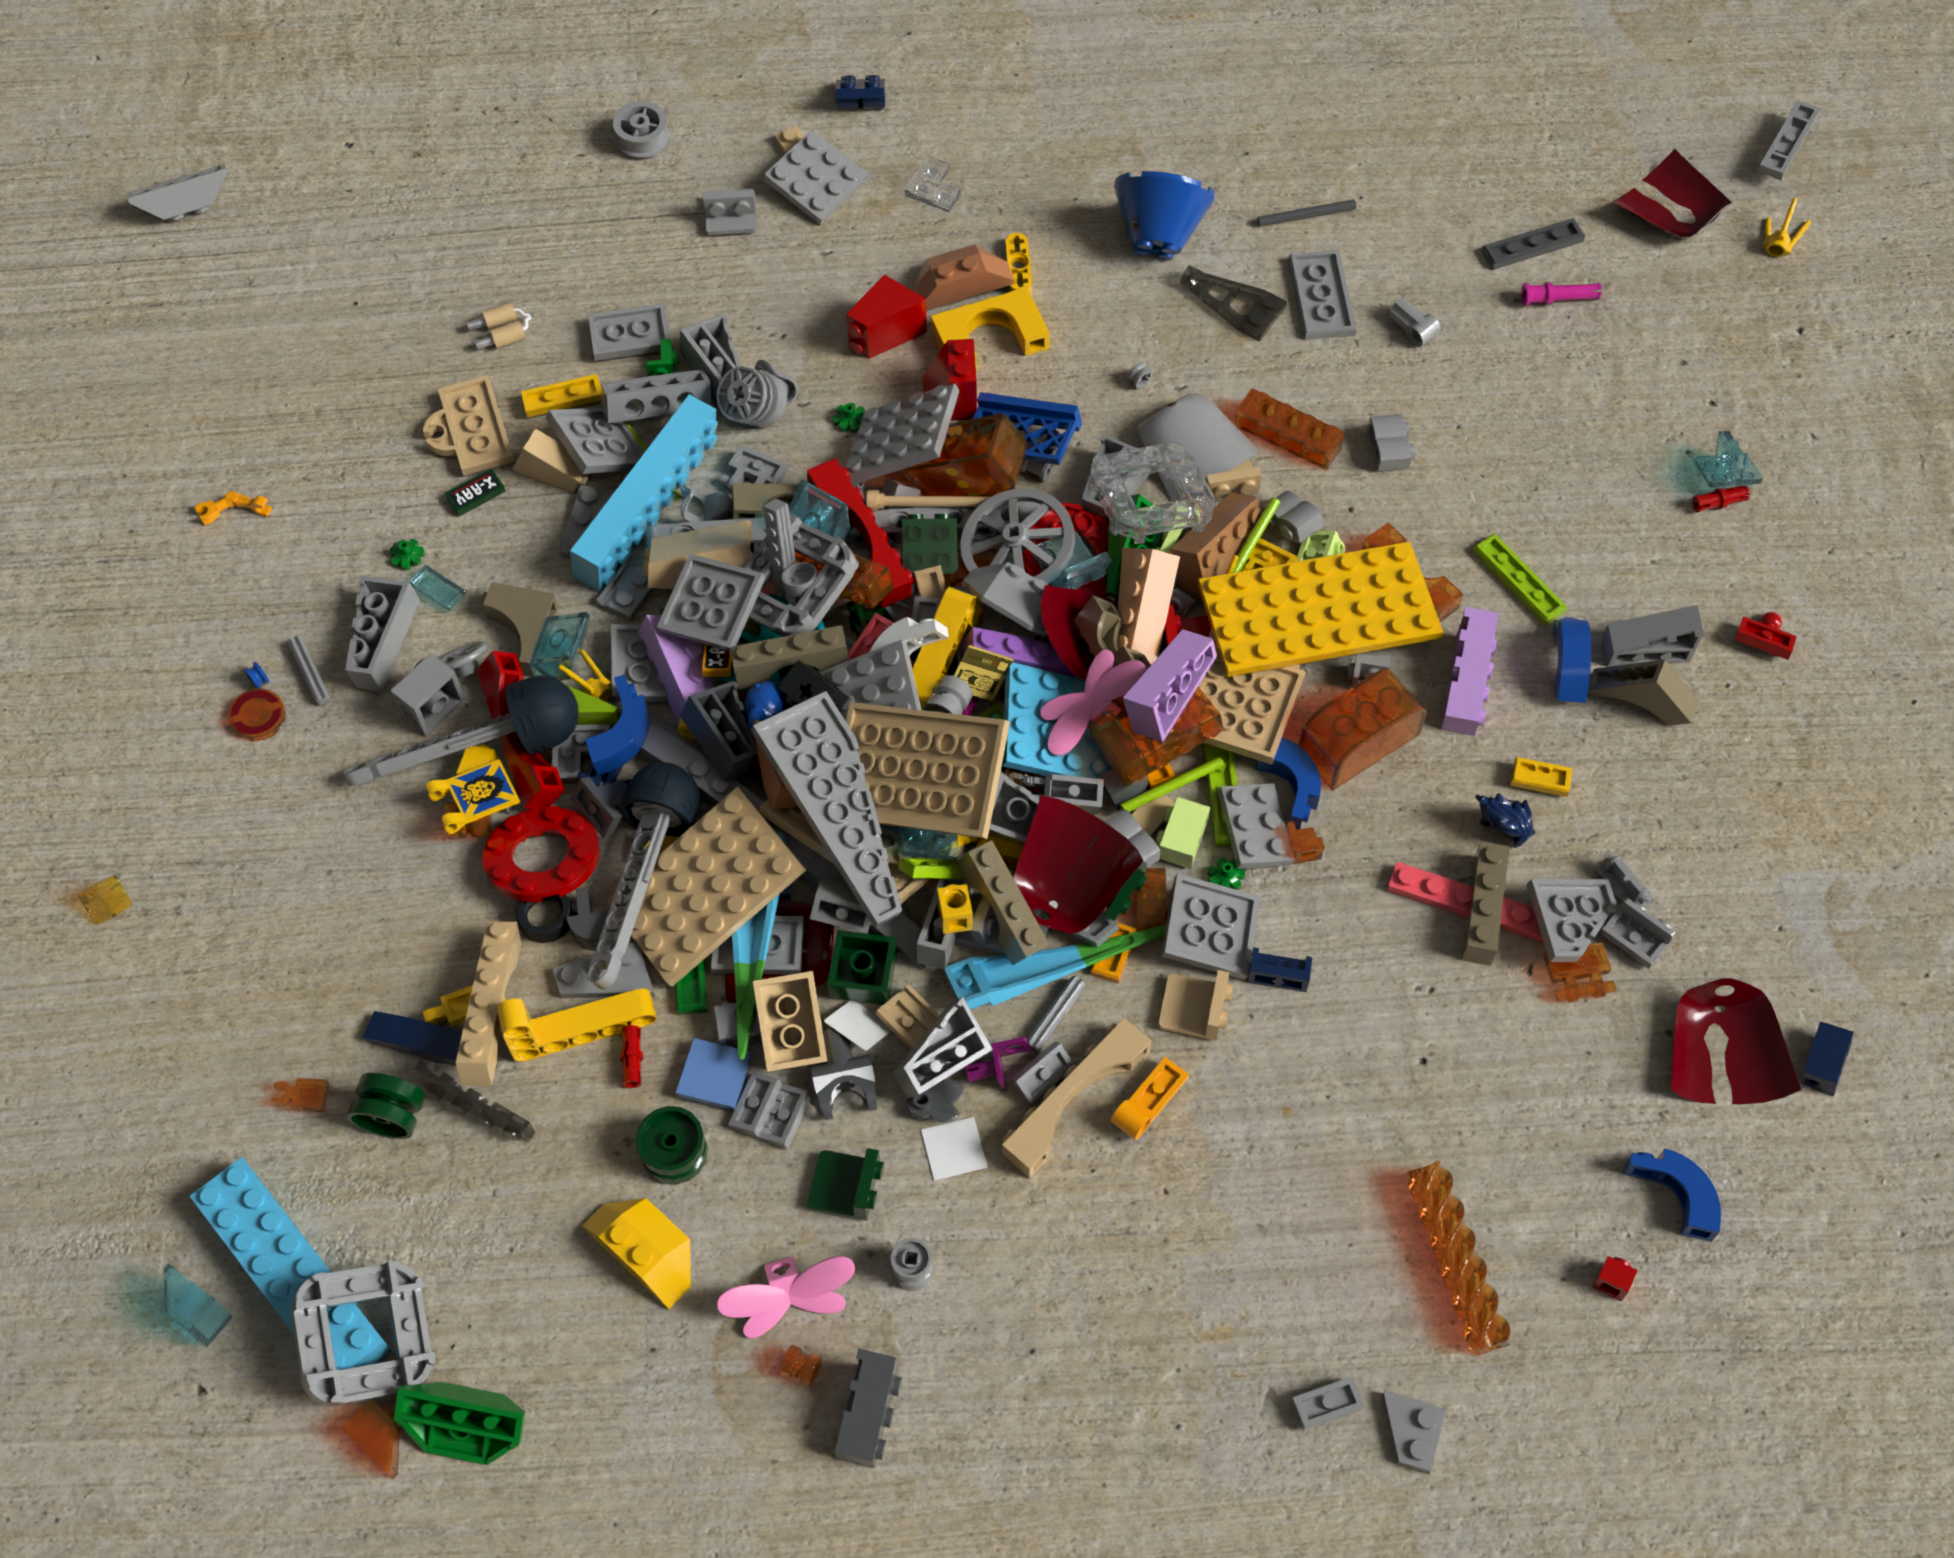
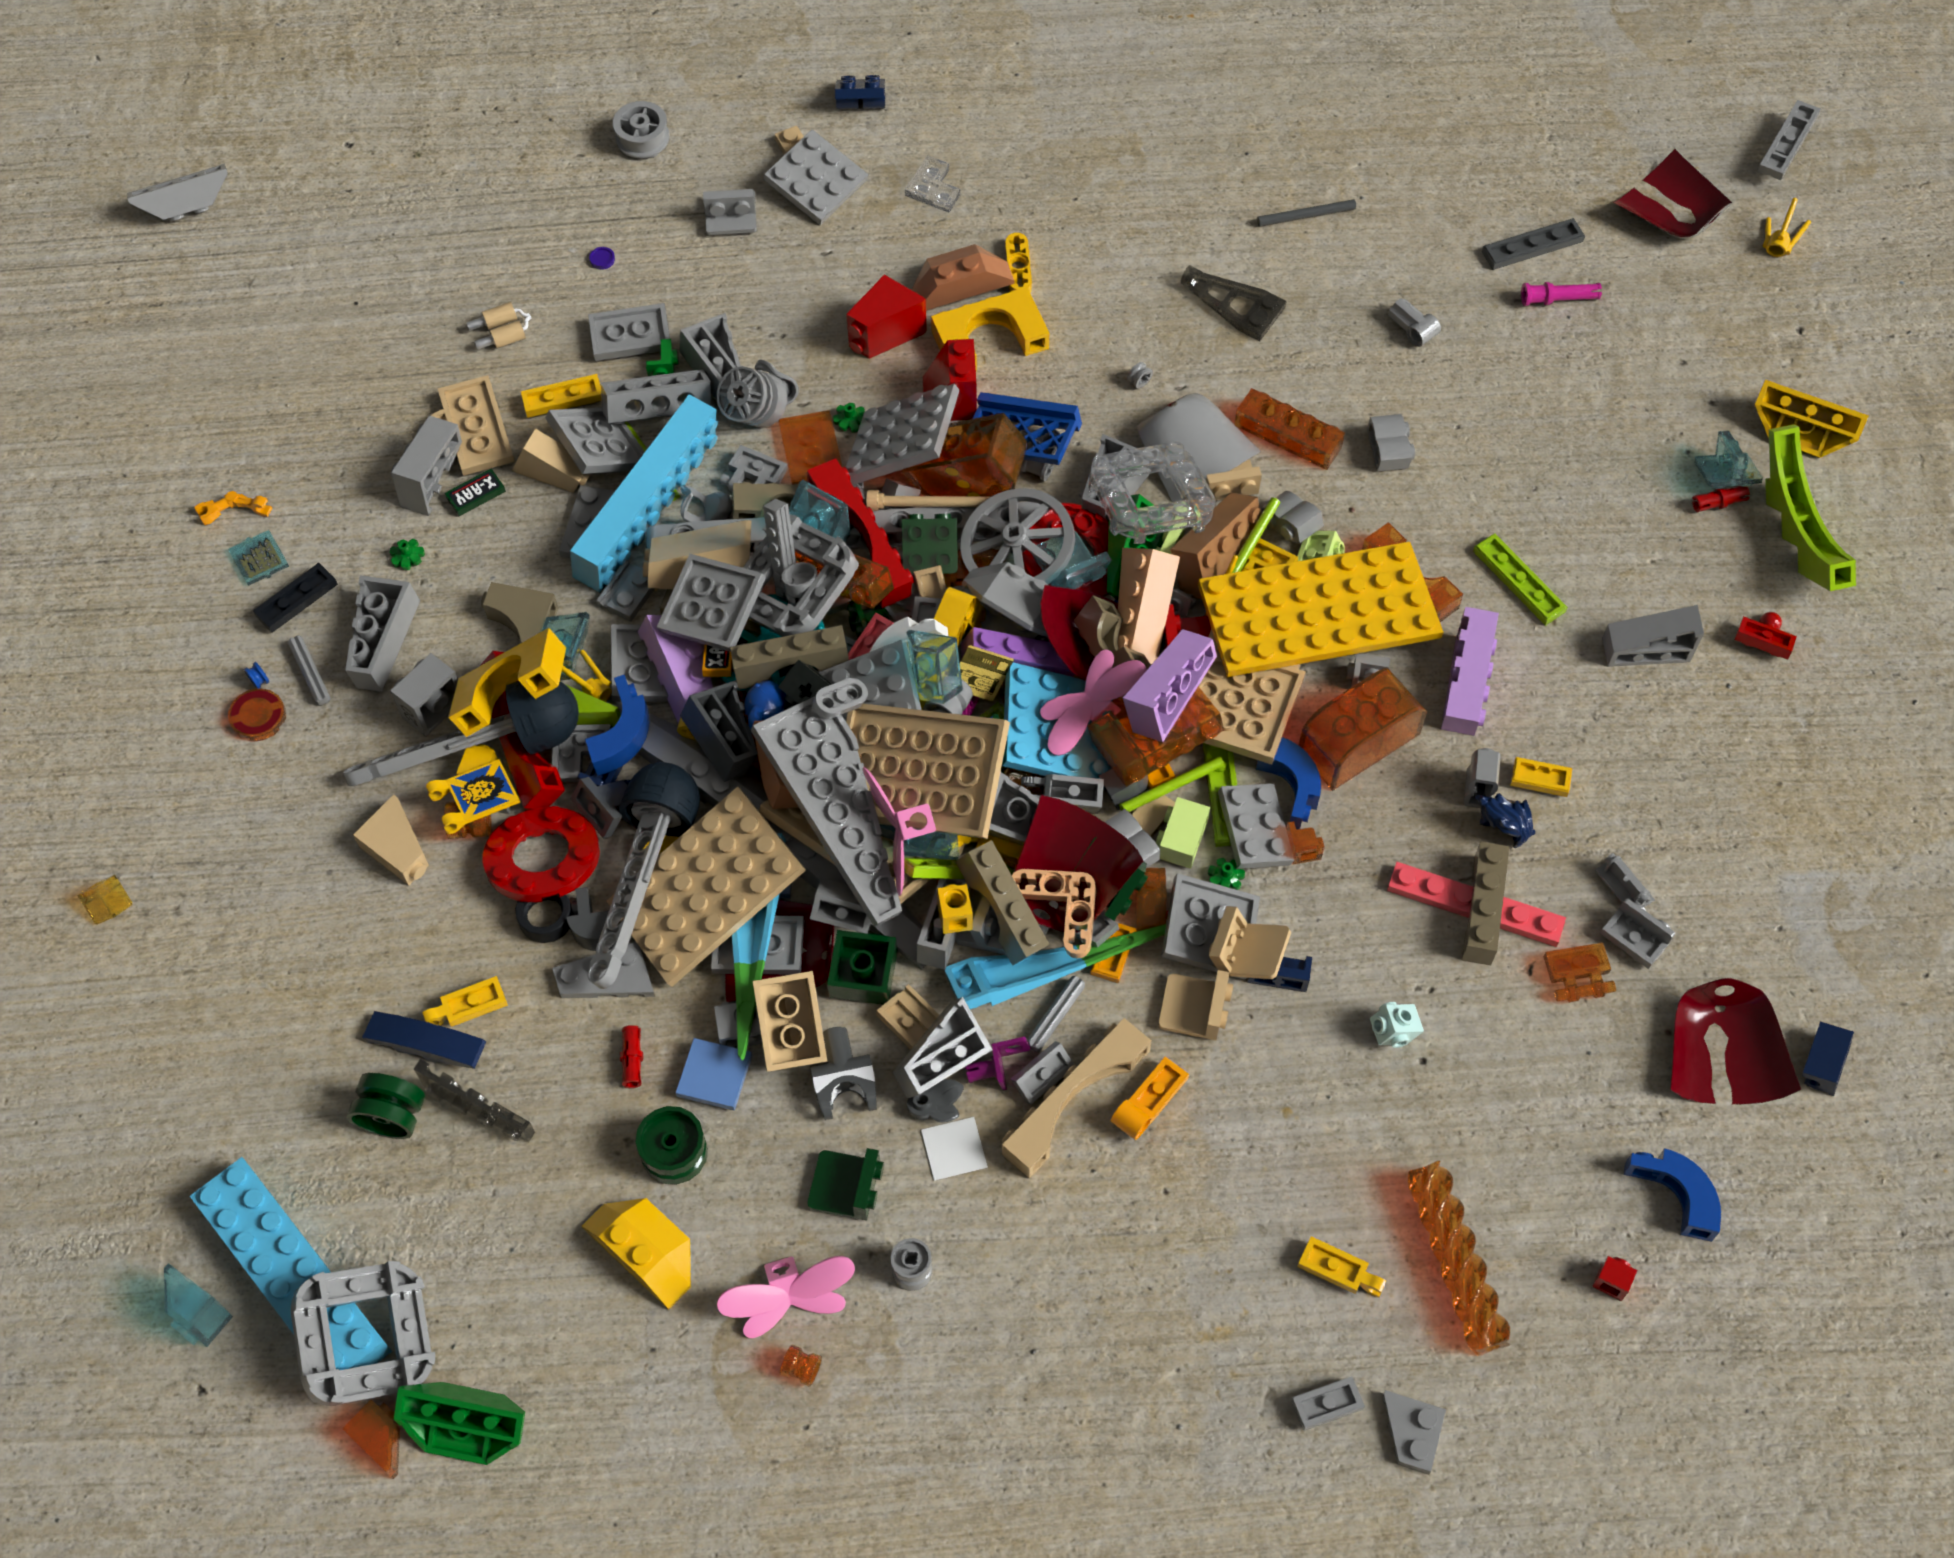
clear orange plate [271,1078,329,1112] -> none
clear light blue tile [409,565,467,611] -> none
light grey piece [440,641,488,677] -> none
tan arch [456,921,521,1086] -> none
yellow beam [496,989,657,1061] -> none
green tile [675,959,708,1015] -> none
light grey slope [728,1072,812,1149] -> none
white sticker [824,1001,891,1051] -> none
dark grey wedge [835,1348,903,1468] -> none
blue cone [1114,171,1215,260] -> none
light grey tile [1288,250,1357,340] -> none
light grey plate [1526,879,1617,962] -> none
blue arch [1553,617,1591,703] -> none
dark tan arch [1588,660,1700,726] -> none
none -> piece [228,530,289,586]
none -> black plate [253,563,338,633]
none -> tan slope [353,795,429,886]
none -> light grey wedge [391,415,462,516]
none -> yellow arch [448,628,566,737]
none -> dark purple piece [589,247,615,270]
none -> clear orange tile [778,410,842,485]
none -> light grey plate [812,678,868,719]
none -> bright pink piece [862,767,936,896]
none -> clear light blue slope [906,630,963,704]
none -> light nougat beam [1012,869,1096,959]
none -> tan bracket [1209,906,1291,979]
none -> yellow plate [1297,1236,1386,1298]
none -> light aqua brick [1370,1002,1424,1048]
none -> light grey brick [1464,748,1501,808]
none -> yellow wedge [1755,380,1869,458]
none -> lime arch [1765,424,1856,591]

